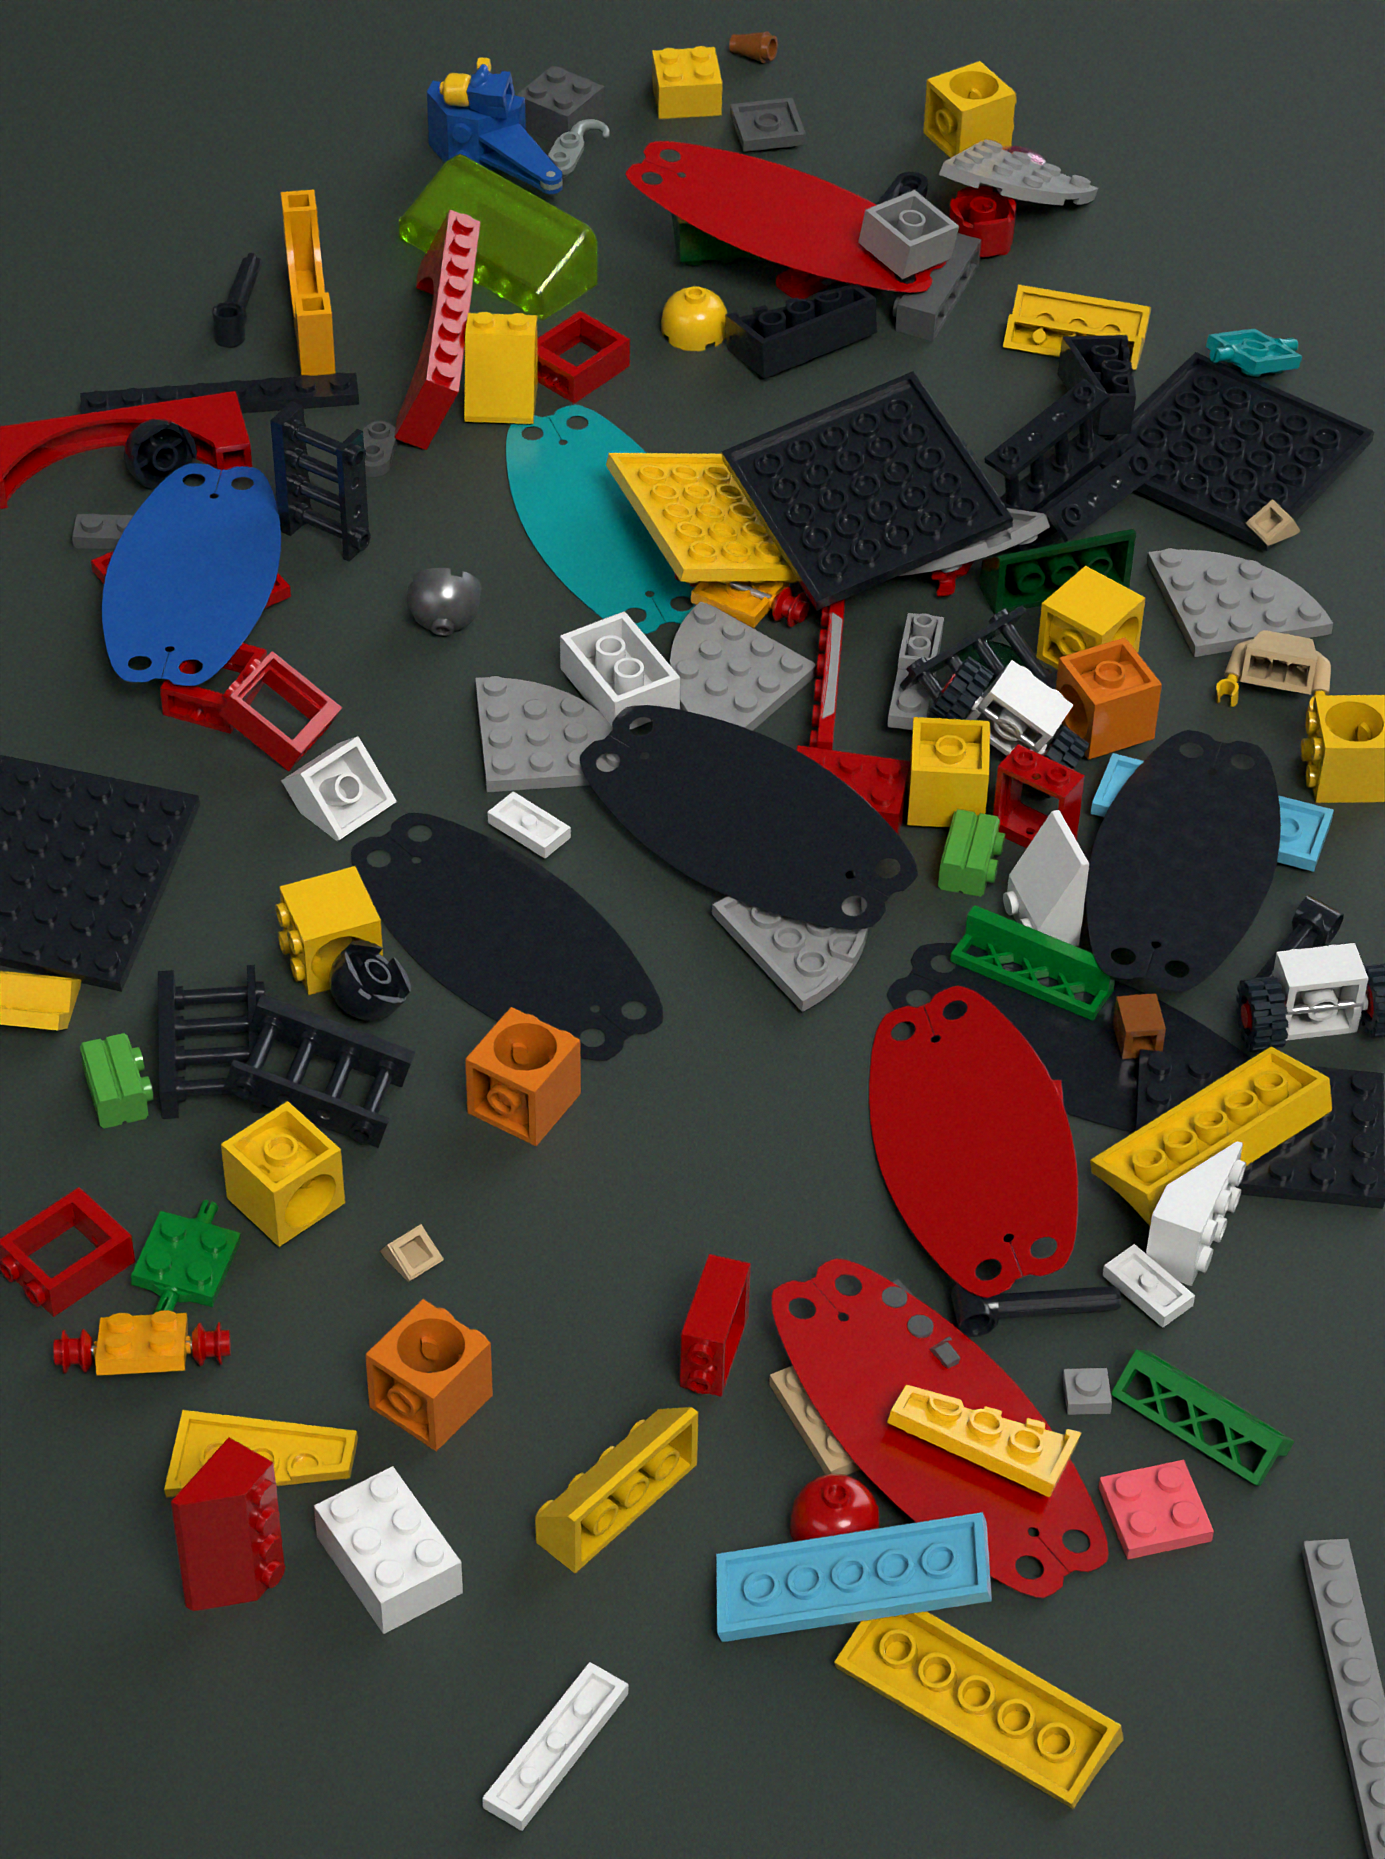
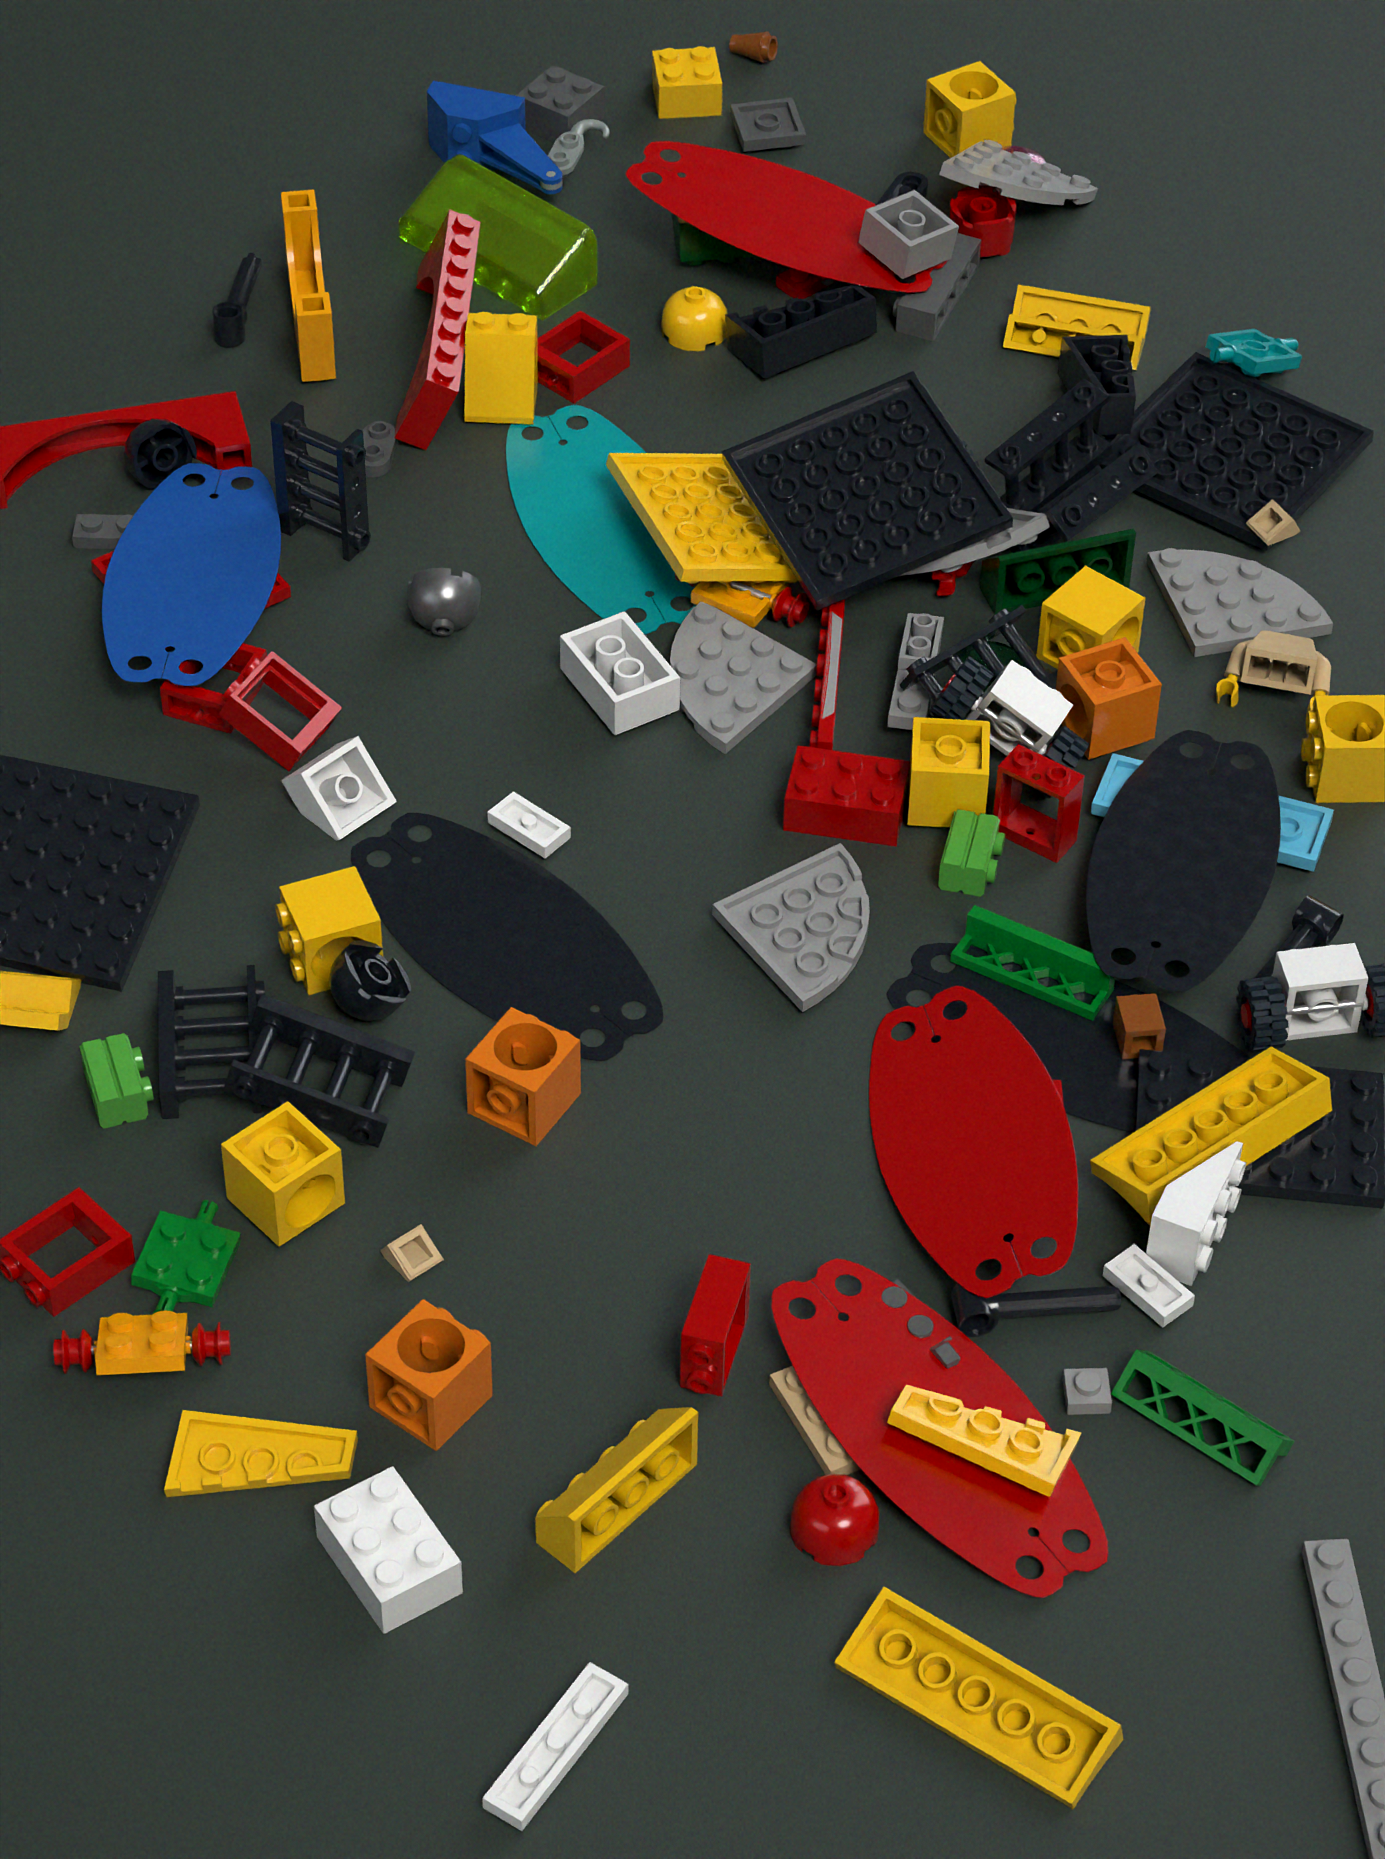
black plate [80,372,359,414] -> none
red slope [171,1437,285,1611] -> none
blue piece [440,57,515,119] -> none
light grey plate [475,676,629,792] -> none
black piece [580,705,918,929] -> none
medium azure plate [716,1512,992,1642] -> none
white slope [1003,810,1089,947] -> none
coral plate [1098,1460,1214,1560] -> none

